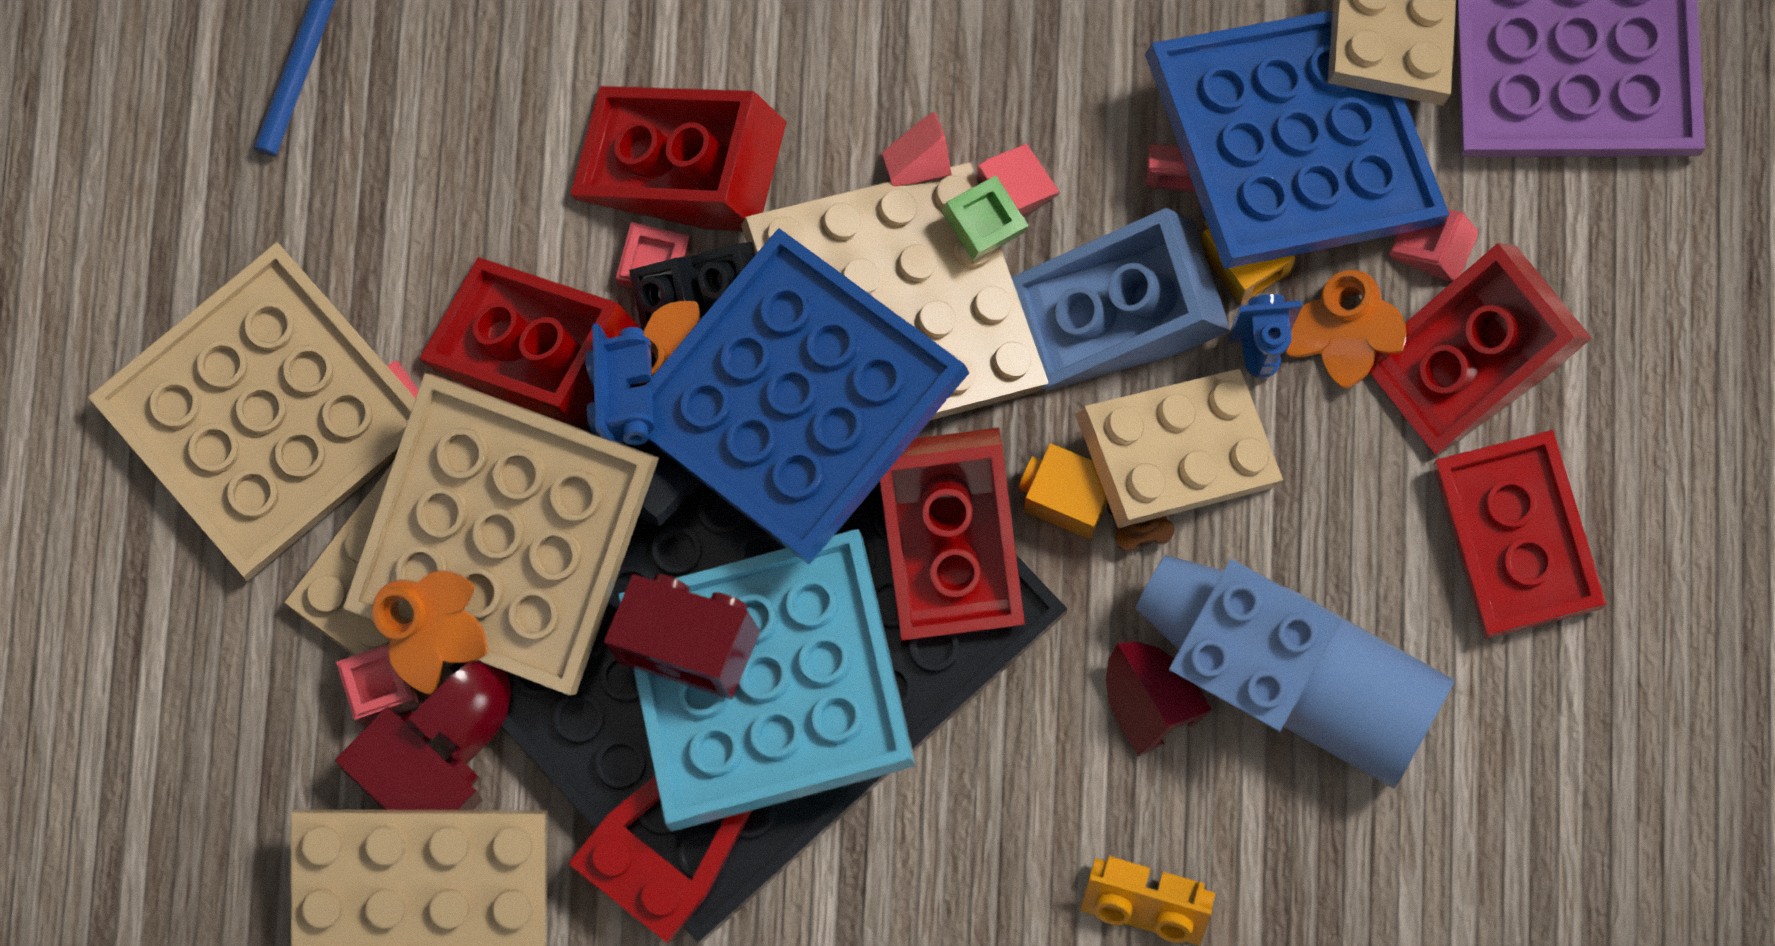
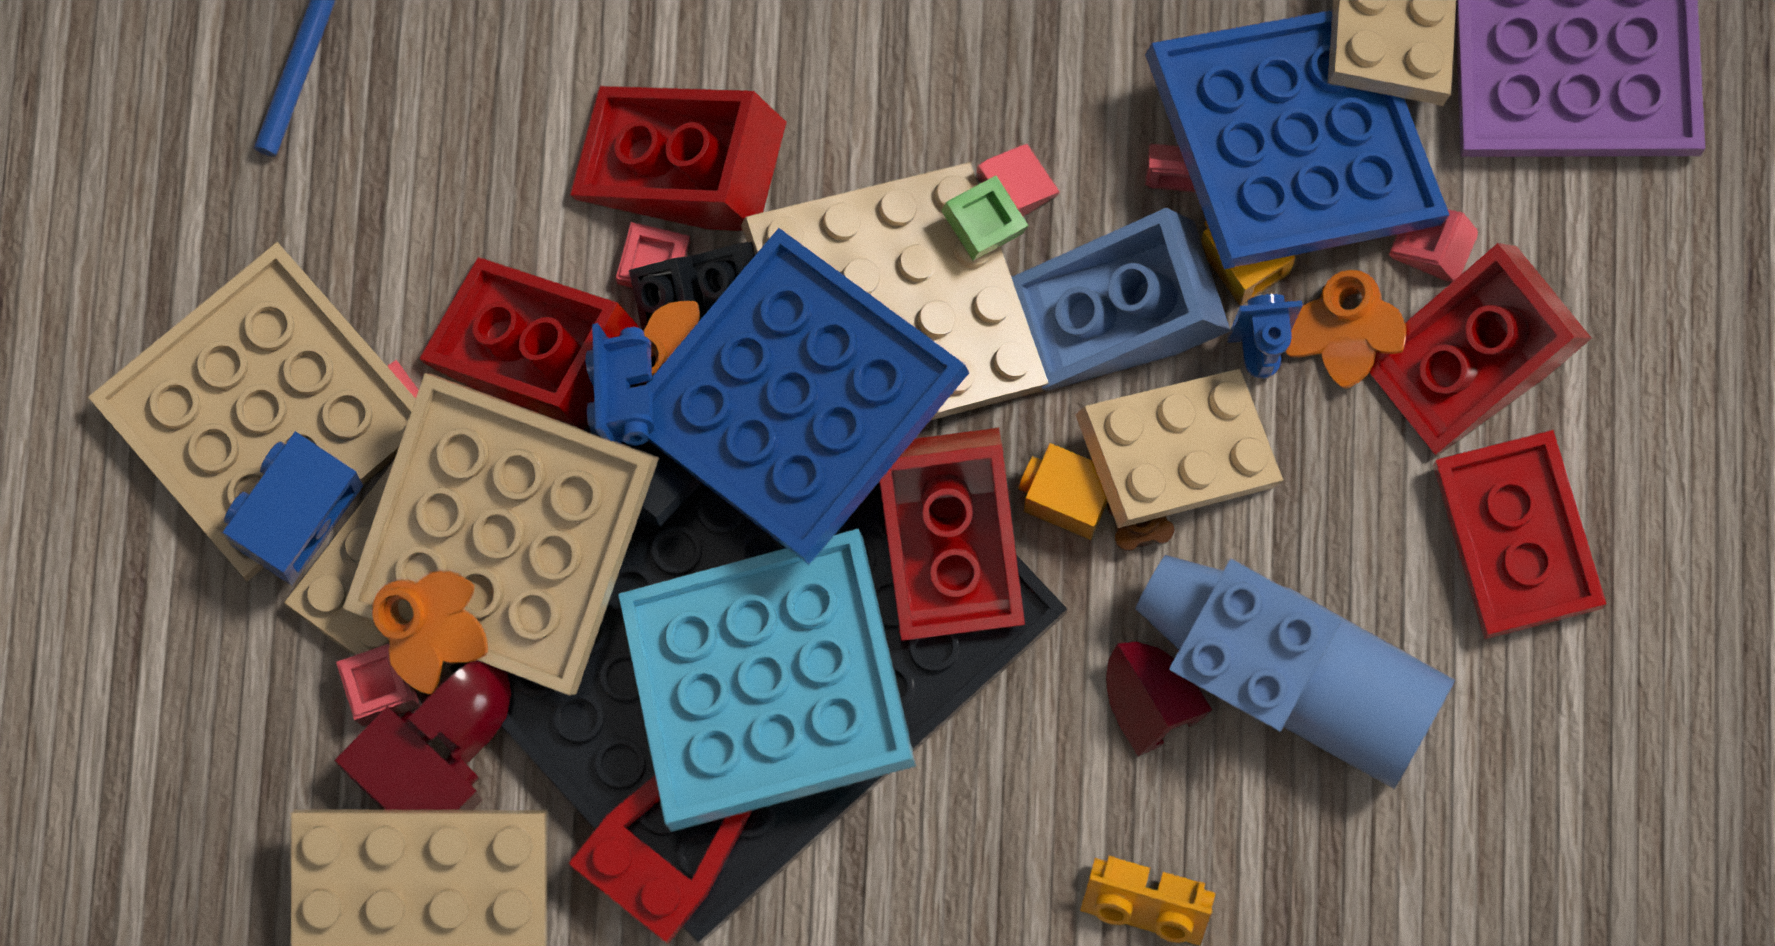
dark red brick [604,574,760,700] -> none
coral slope [882,112,952,187] -> none
none -> blue brick [222,431,363,586]

